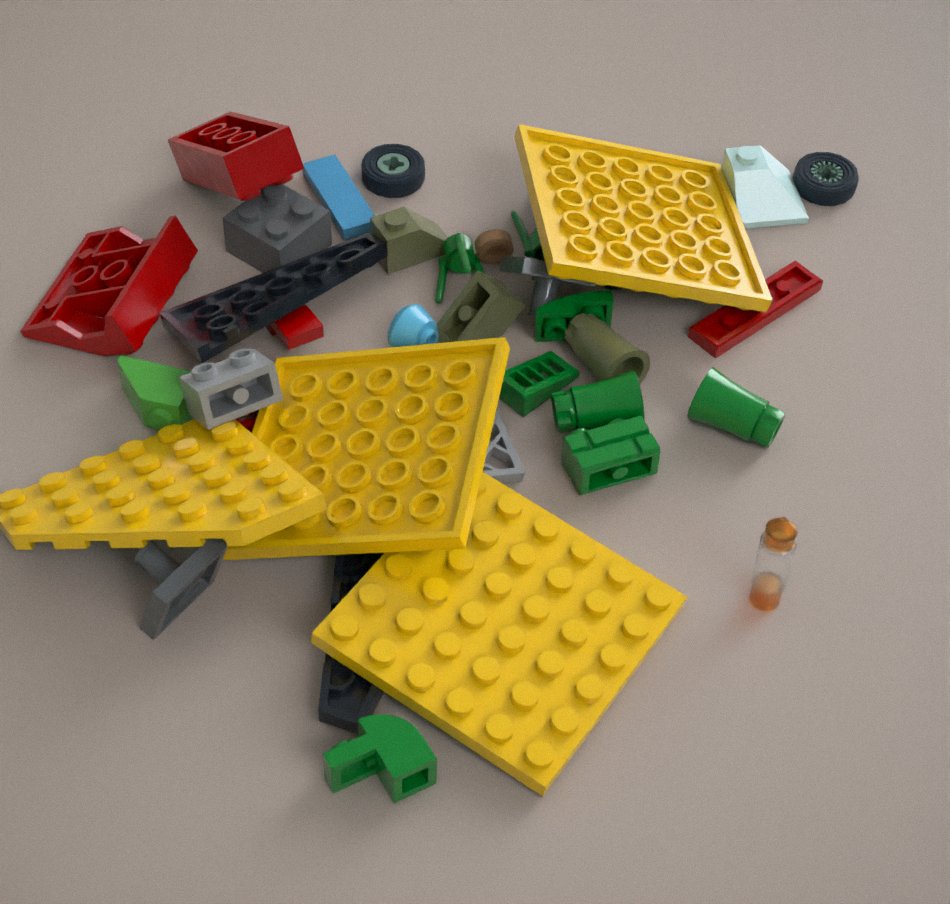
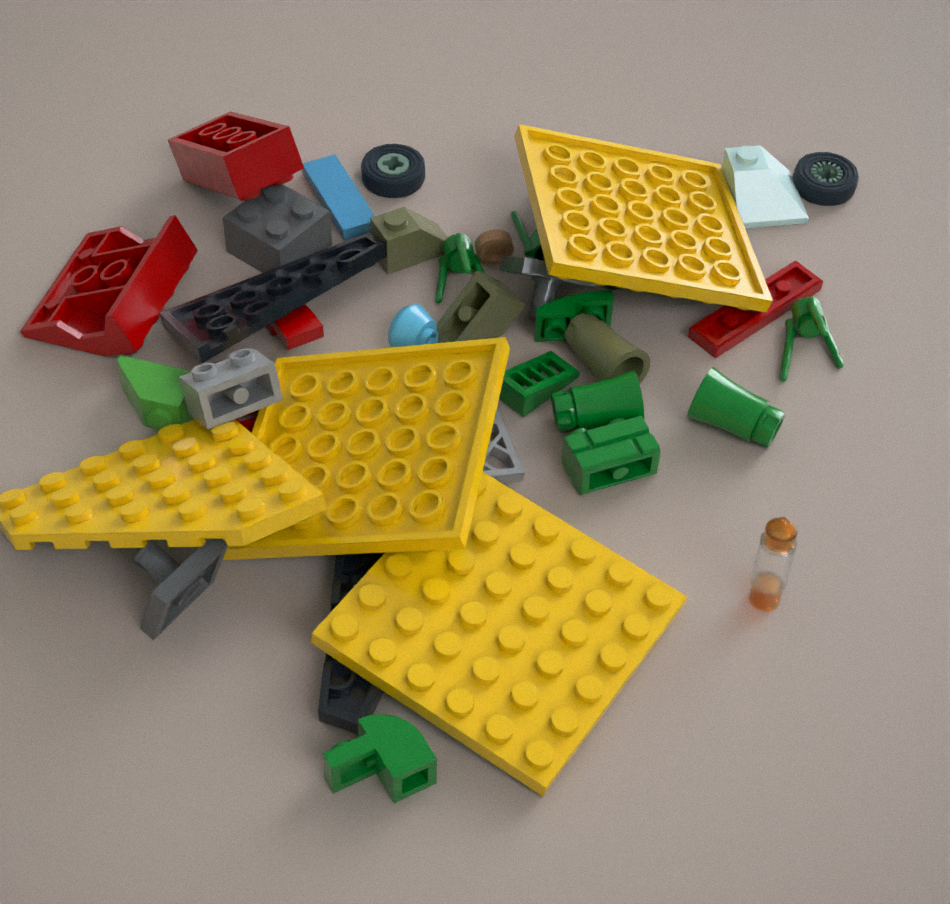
none -> green plant [780,296,844,381]

